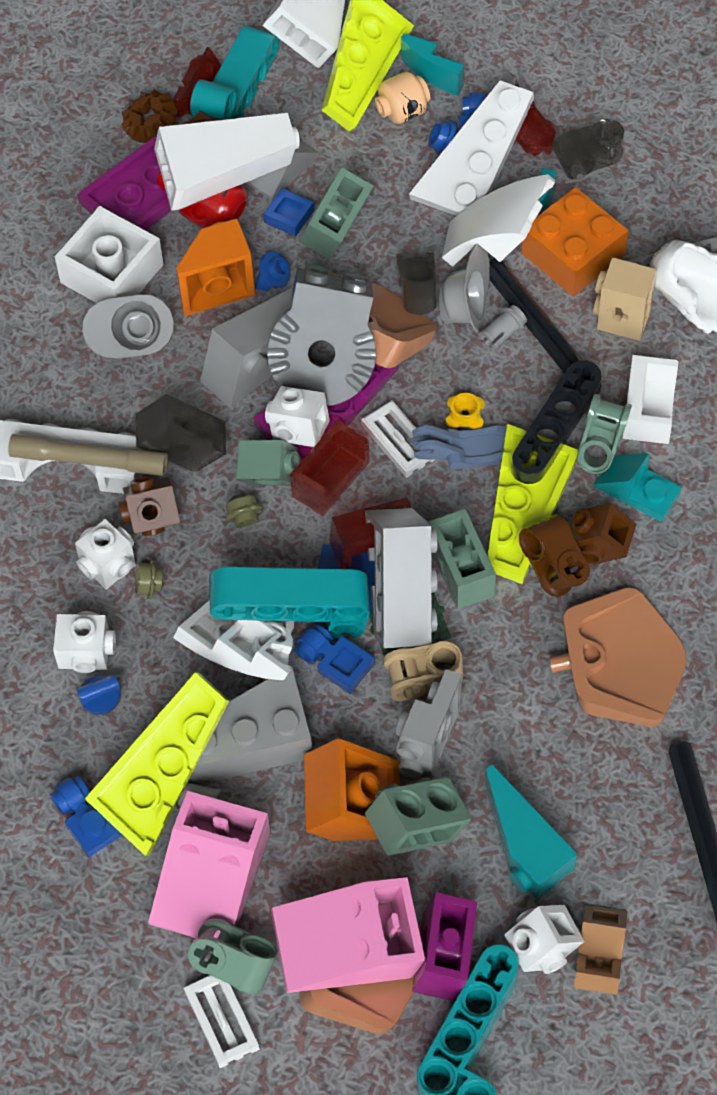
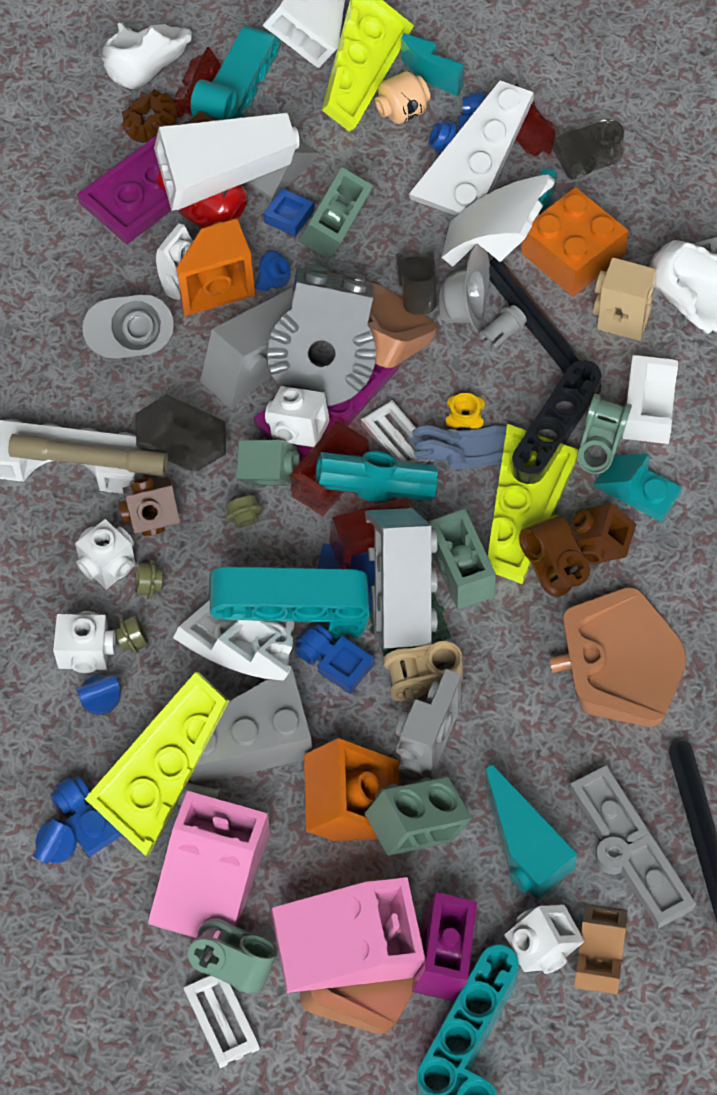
white brick [55,206,164,303] -> none
none -> blue plate [33,818,77,864]
none -> white piece [101,23,192,89]
none -> olive plate [114,615,149,654]
none -> white slope [156,223,193,300]
none -> teal piece [315,451,438,503]
none -> light grey hinge [569,765,696,929]

